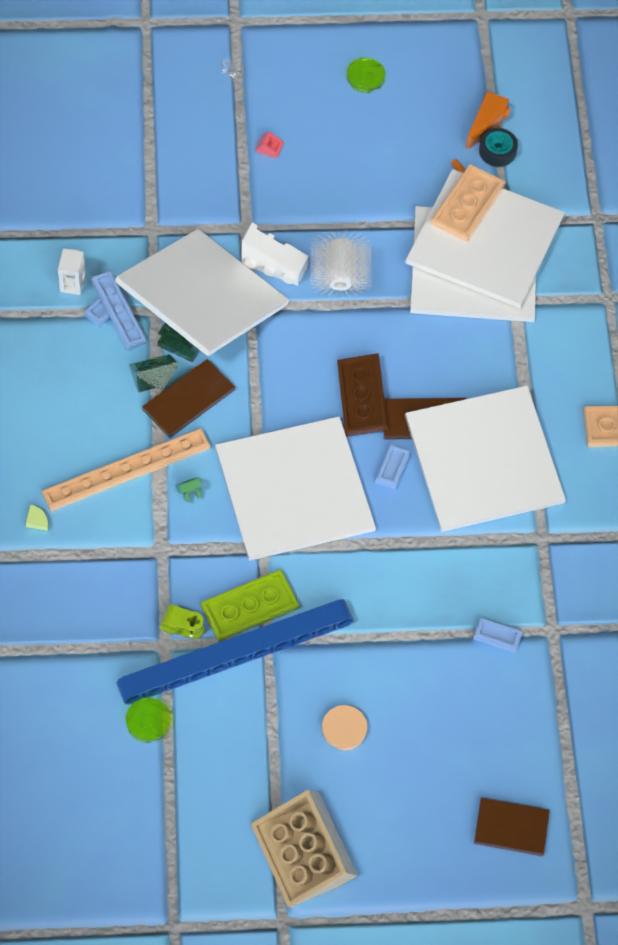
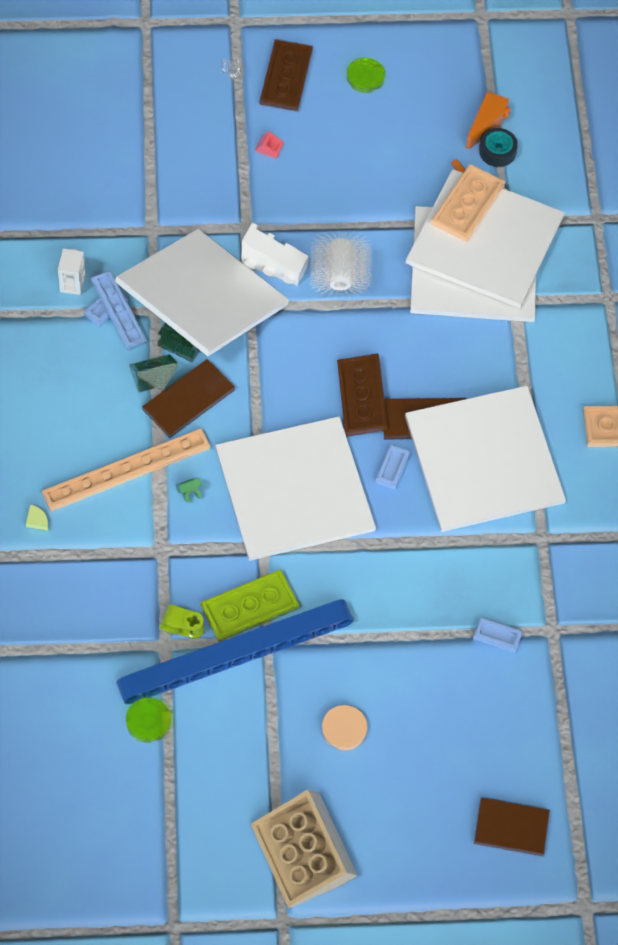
none -> reddish brown tile [260,39,313,112]

